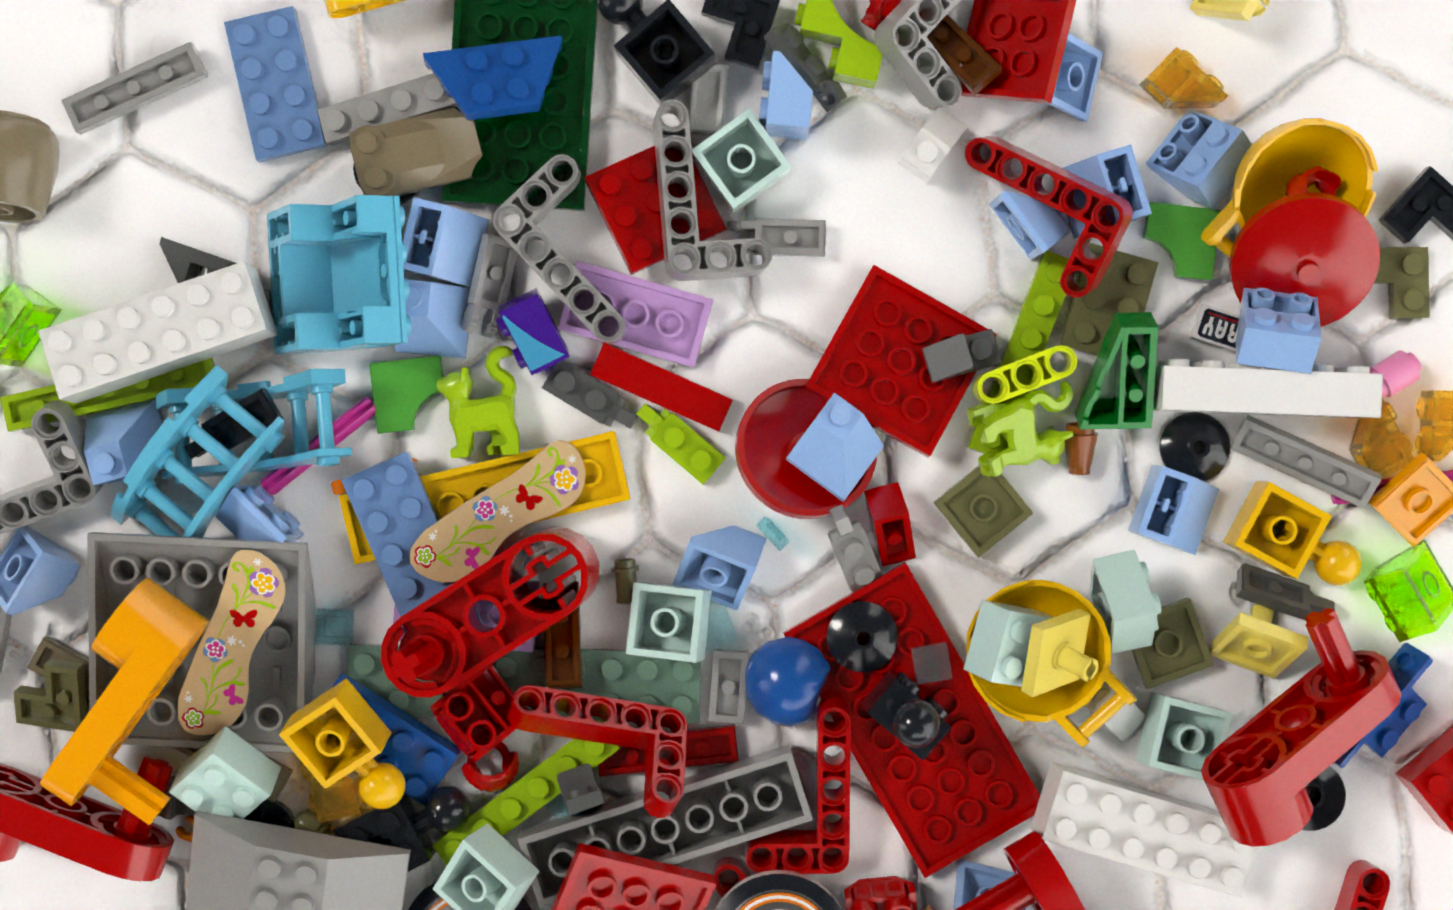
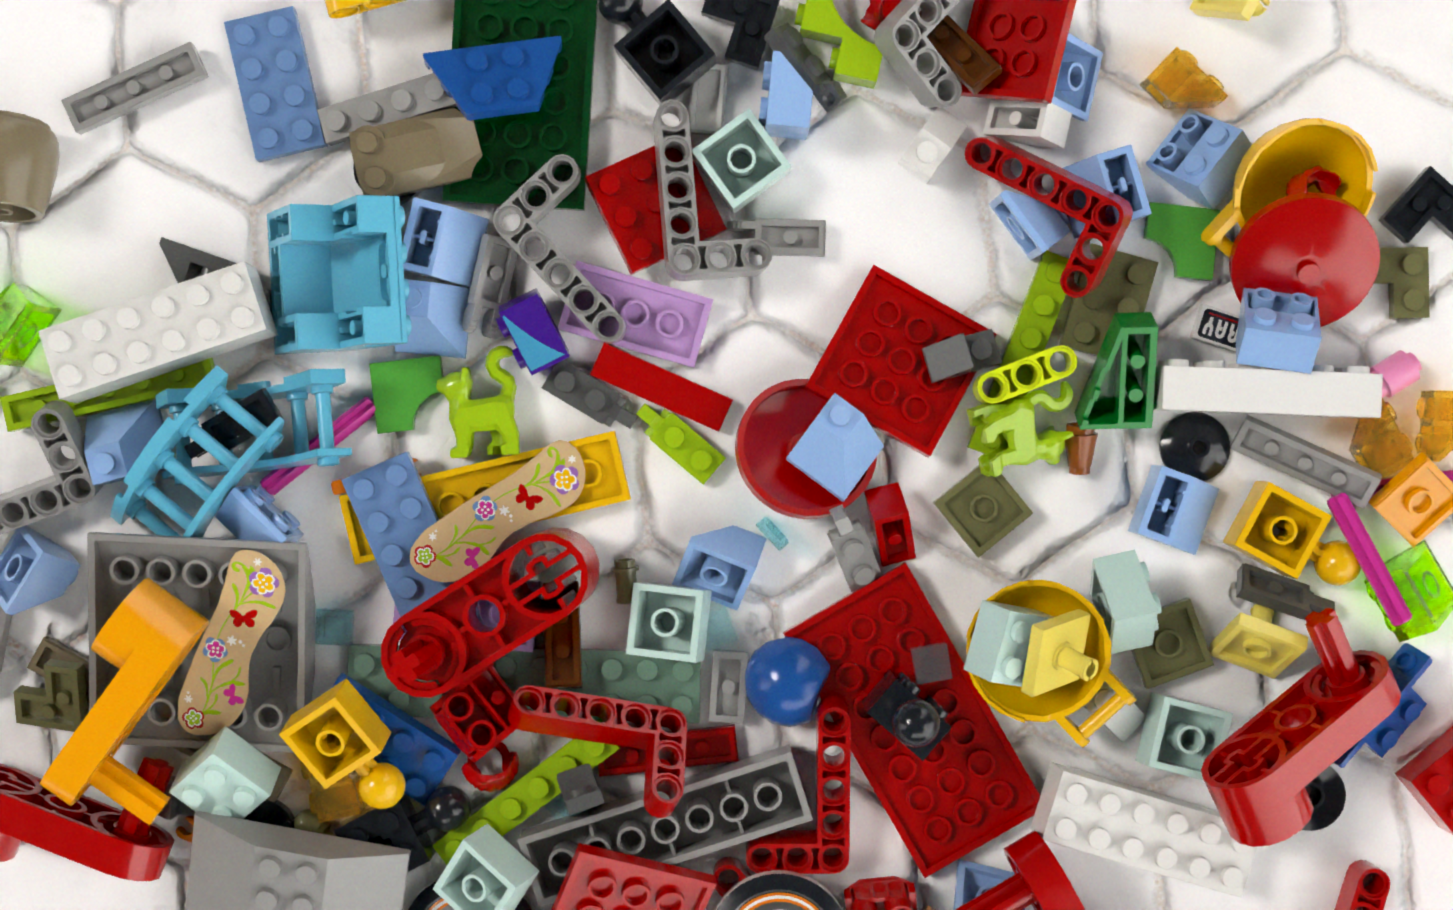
black dish [827,601,898,672] -> none
none -> white slope [983,100,1072,148]
none -> dark pink axle [1327,493,1412,626]

